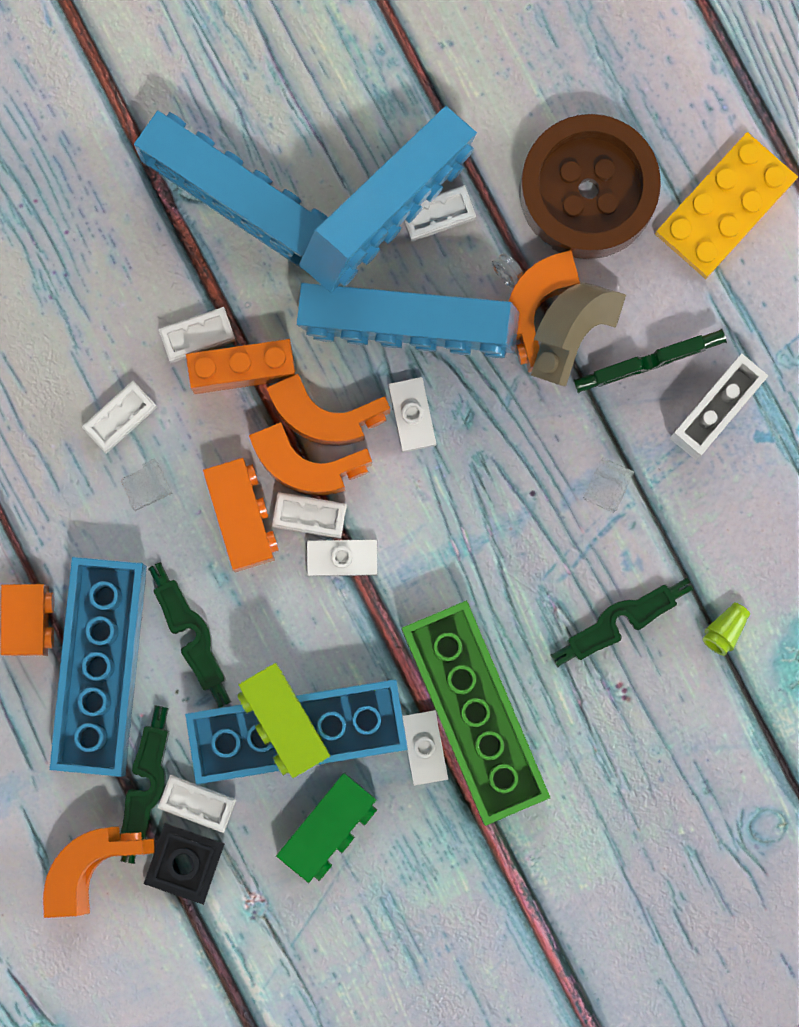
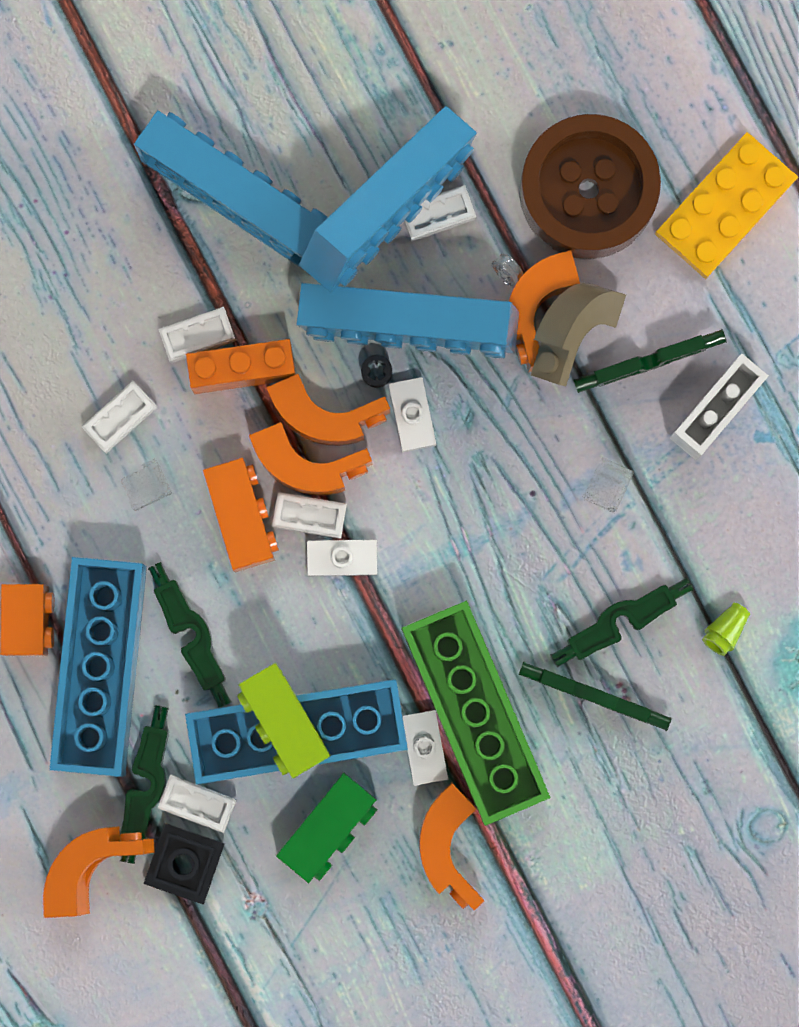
none -> black bush [361,355,392,388]
none -> orange arch [419,782,484,911]
none -> dark green piece [518,661,672,731]

